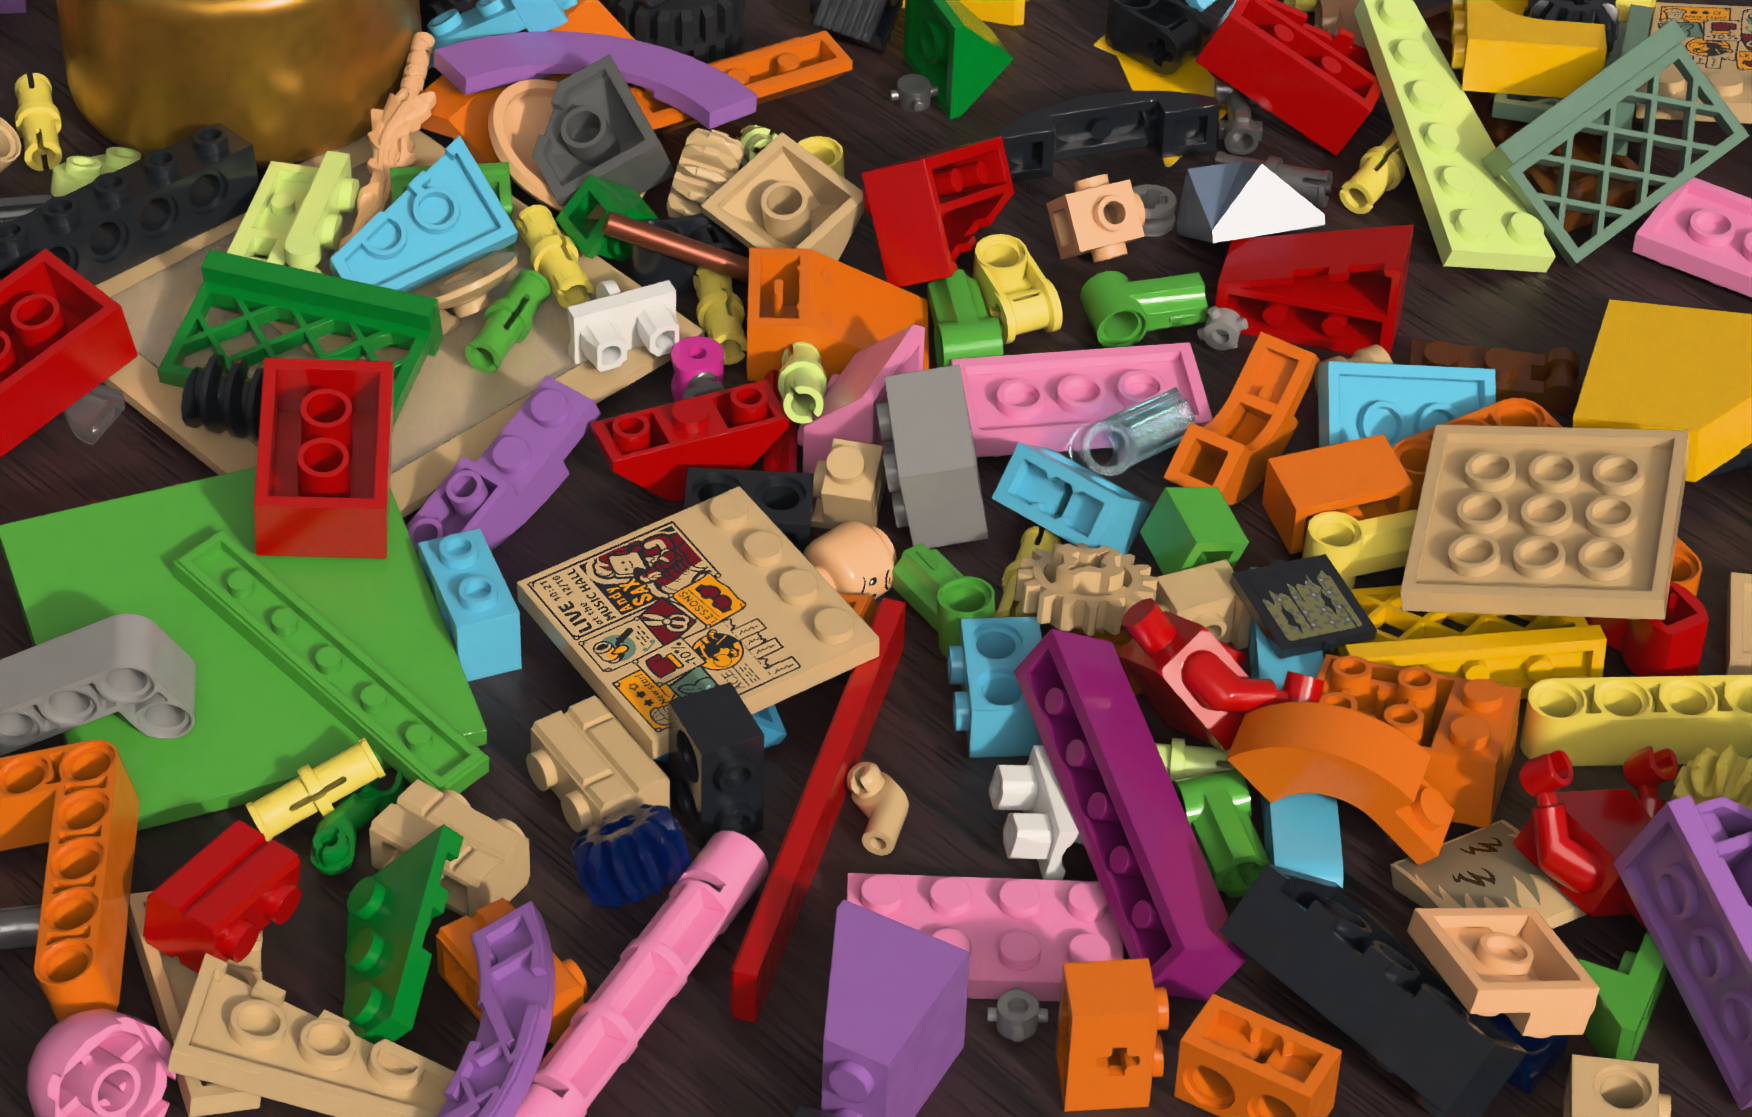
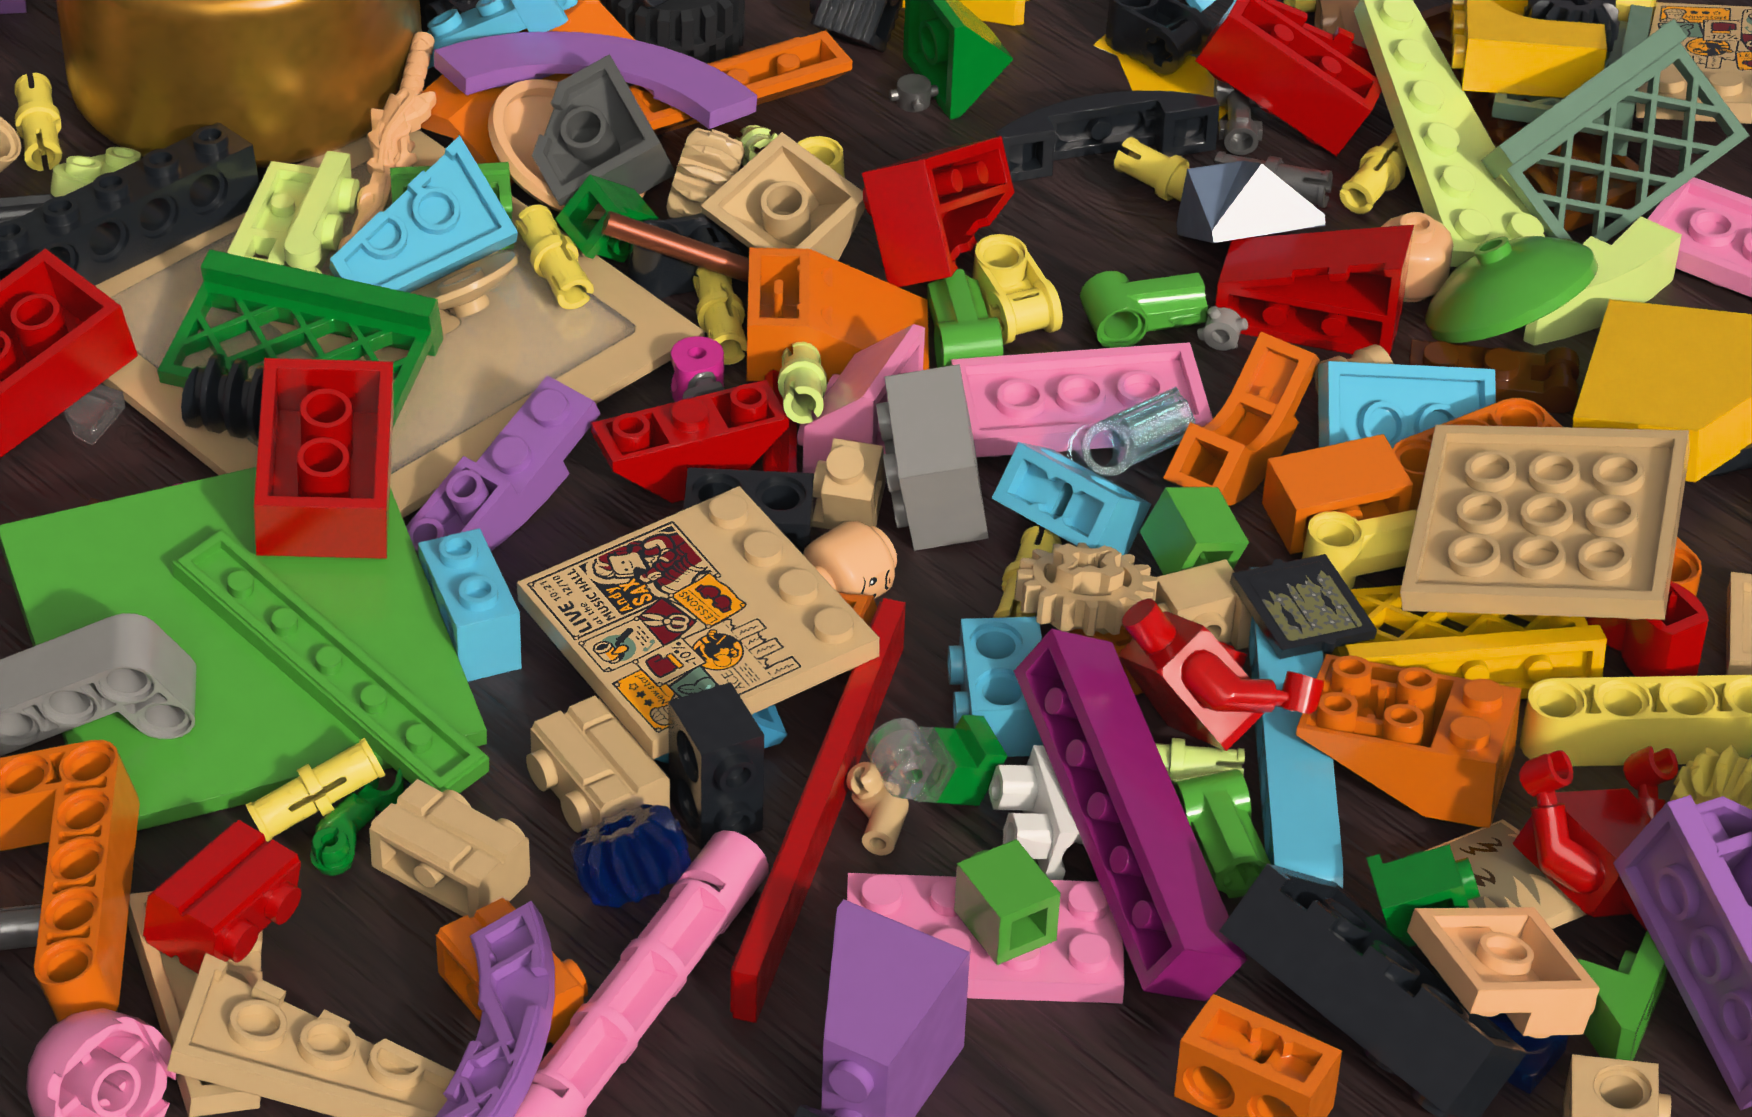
green wing [343,824,464,1044] -> none
bright green pin [465,270,551,373] -> none
white hips [567,279,679,372] -> none
bright green piece [892,543,995,657] -> none
light grey piece [987,988,1048,1042] -> none
light nougat brick [1046,174,1145,263] -> none
orange brick [1055,958,1169,1112] -> none
light grey bush [1132,184,1177,237] -> none
orange arch [1226,702,1455,865] -> none
none -> leg [866,715,1008,806]
none -> bright green brick [954,839,1061,965]
none -> light yellow pin [1114,137,1190,201]
none -> green brick [1366,844,1480,947]
none -> light nougat head [1381,212,1453,302]
none -> bright green dish [1425,236,1598,343]
none -> yellowish green slope [1523,216,1682,346]

